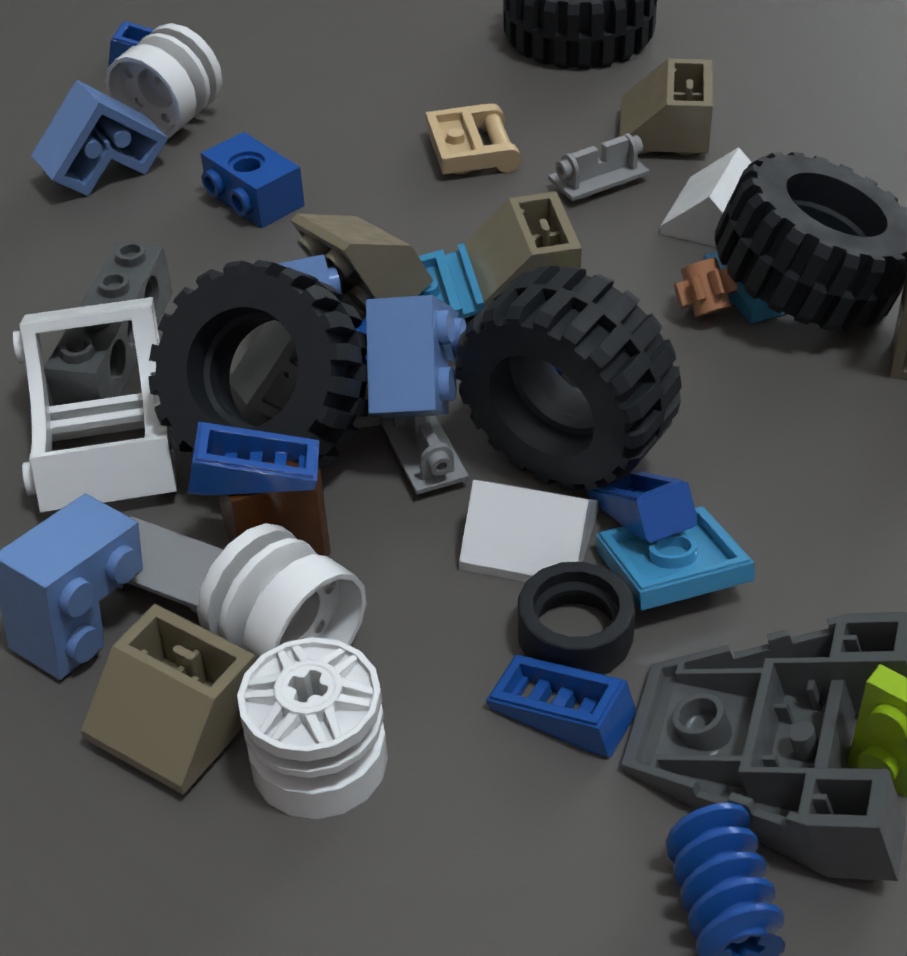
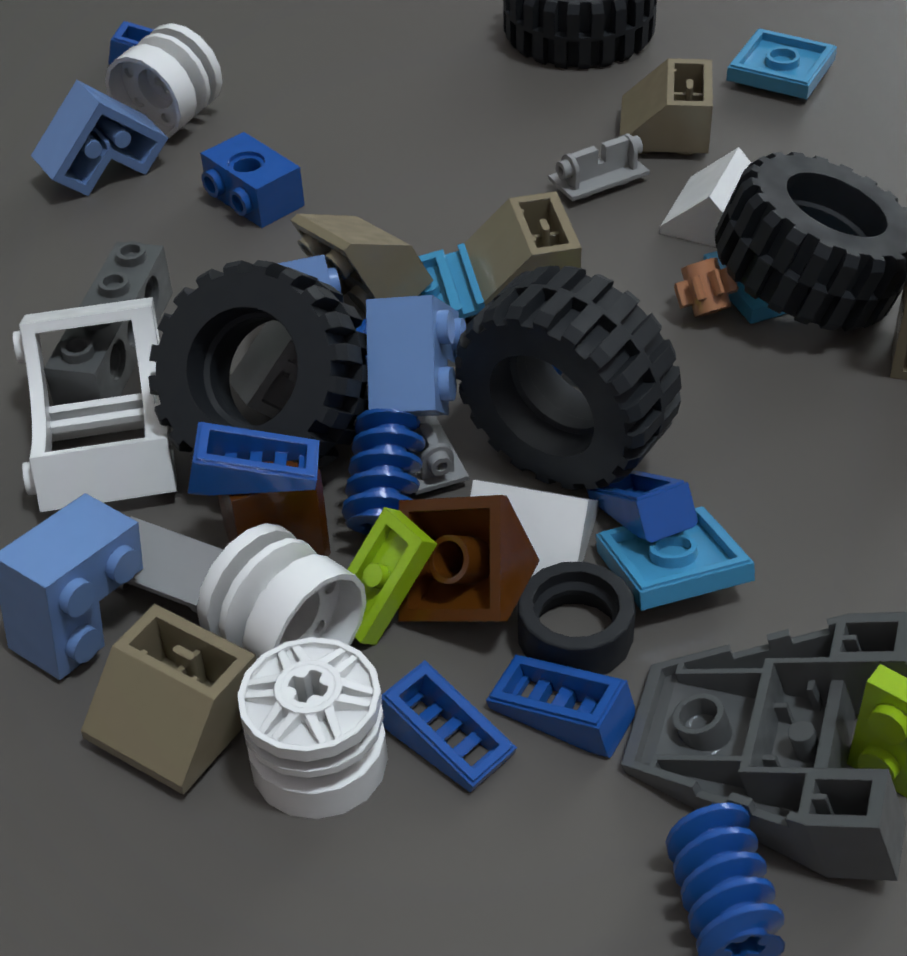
tan plate [426,103,522,174] -> none
none -> blue piece [341,408,426,535]
none -> lime plate [347,507,437,645]
none -> blue slope [381,660,517,793]
none -> reddish brown slope [398,495,540,621]
none -> dark azure plate [726,28,837,99]

